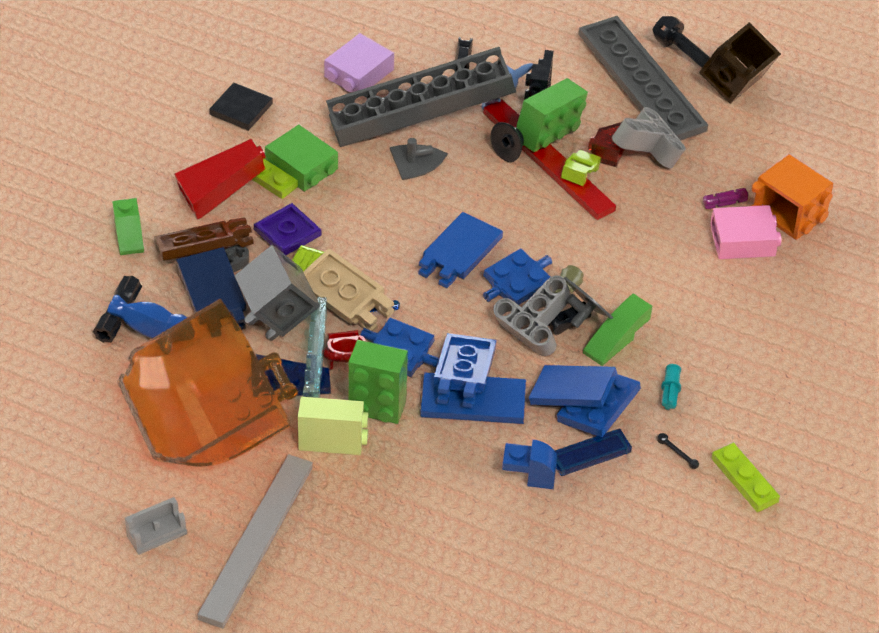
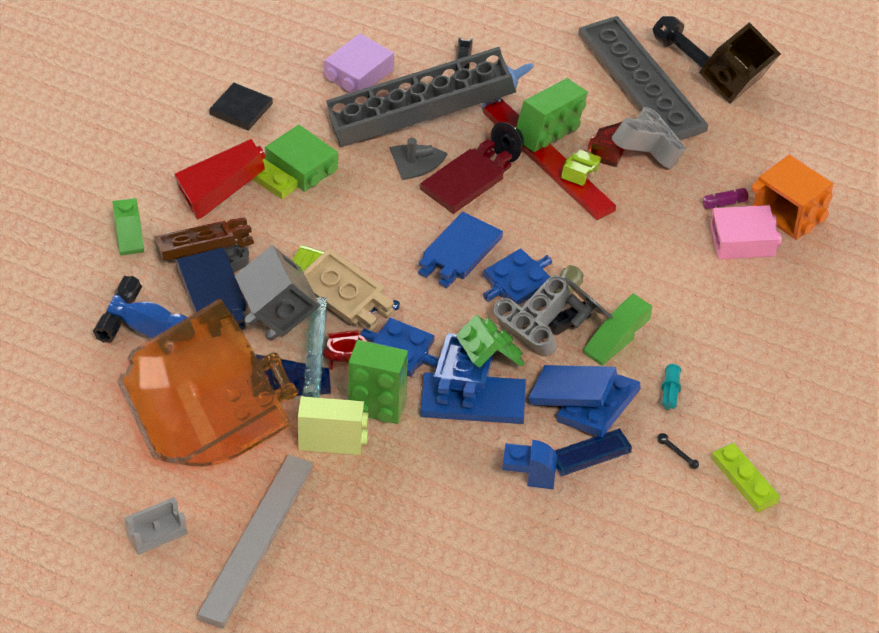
dark purple plate [254,203,322,255] -> none
black plate [524,50,554,100] -> none
none -> dark red tile [420,139,512,214]
none -> bright green bracket [456,314,525,368]

